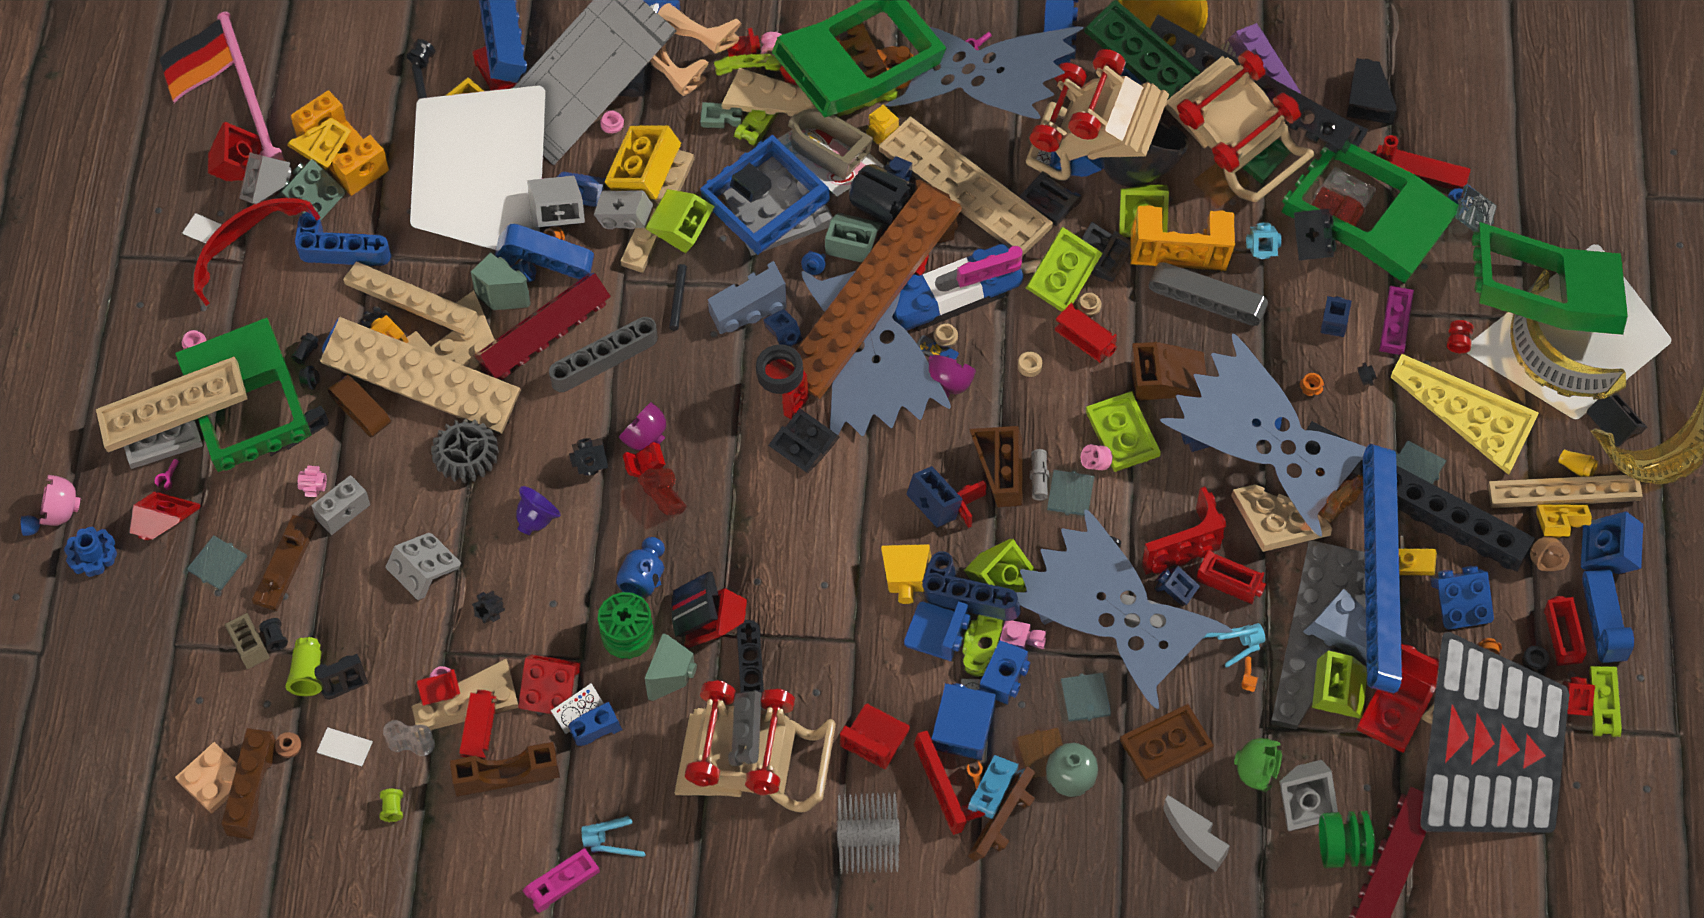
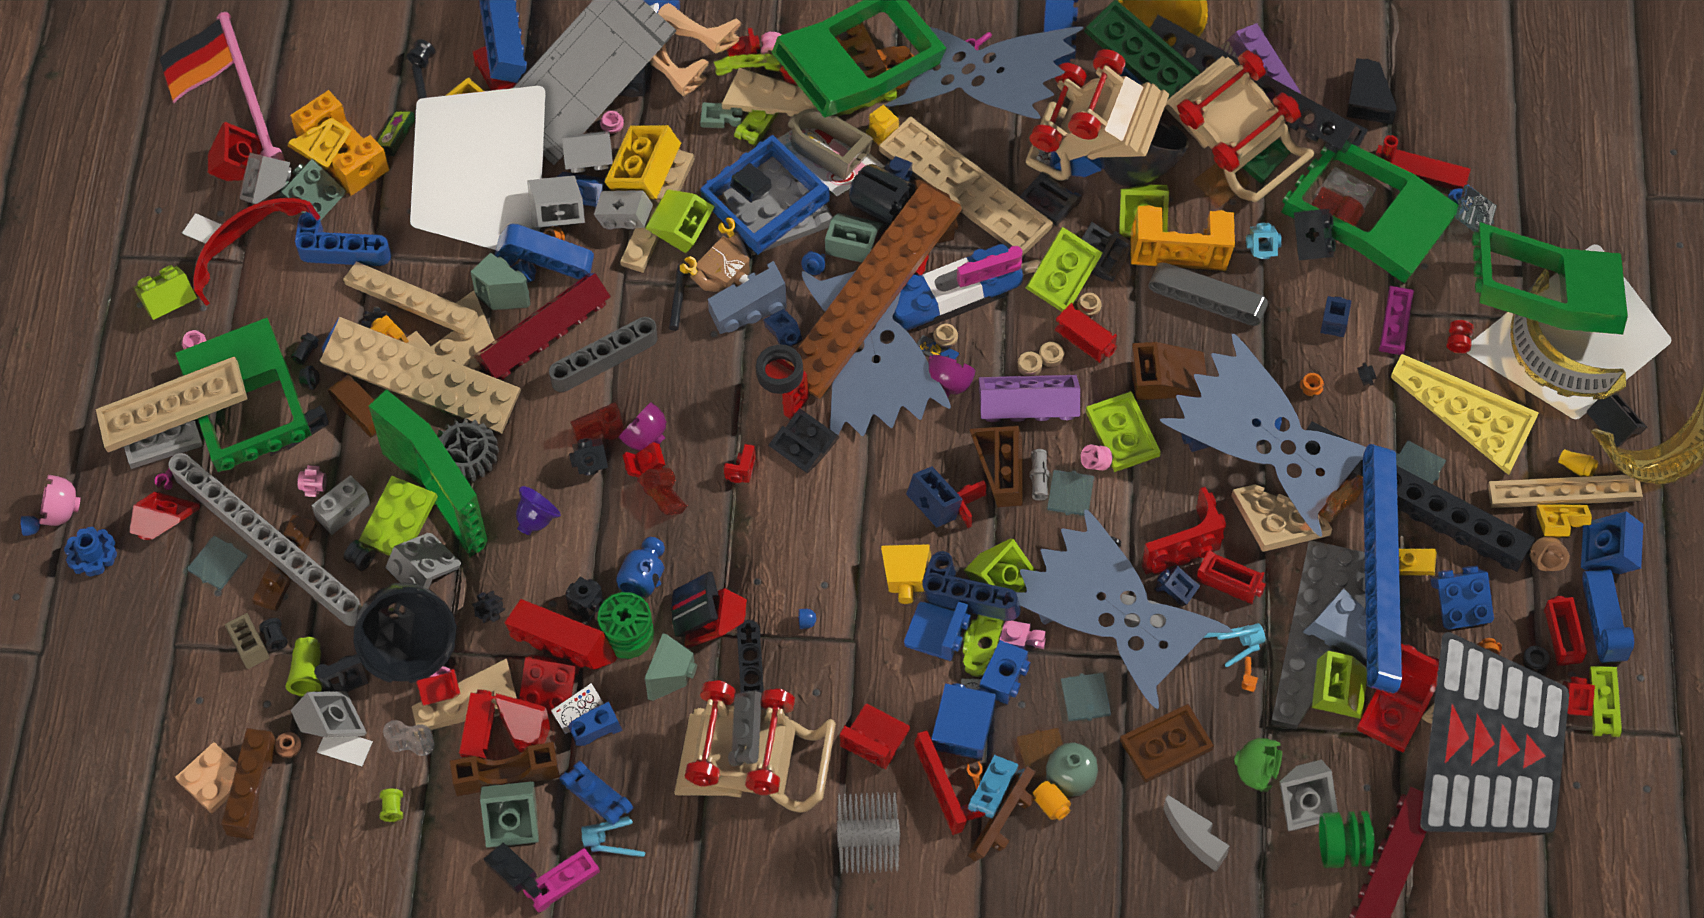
none -> lime slope [133,265,197,320]
none -> light grey beam [168,453,362,626]
none -> light grey slope [290,691,367,737]
none -> black wheel [343,539,375,571]
none -> black piece [353,583,457,683]
none -> lime plate [359,476,438,556]
none -> green window [369,389,488,558]
none -> slope [377,111,415,157]
none -> sand green slope [480,781,539,848]
none -> black plate [483,842,542,899]
none -> slope [495,693,550,753]
none -> red wedge [504,599,617,669]
none -> blue plate [559,761,633,826]
none -> light grey slope [562,131,613,173]
none -> black brick [565,576,604,621]
none -> clear red plate [570,402,624,441]
none -> medium nougat torso [680,218,750,292]
none -> red bracket [724,444,756,483]
none -> blue hinge [798,609,817,629]
none -> medium lavender slope [979,375,1080,422]
none -> light orange brick [1033,781,1071,820]
none -> tan tile [1039,342,1064,367]

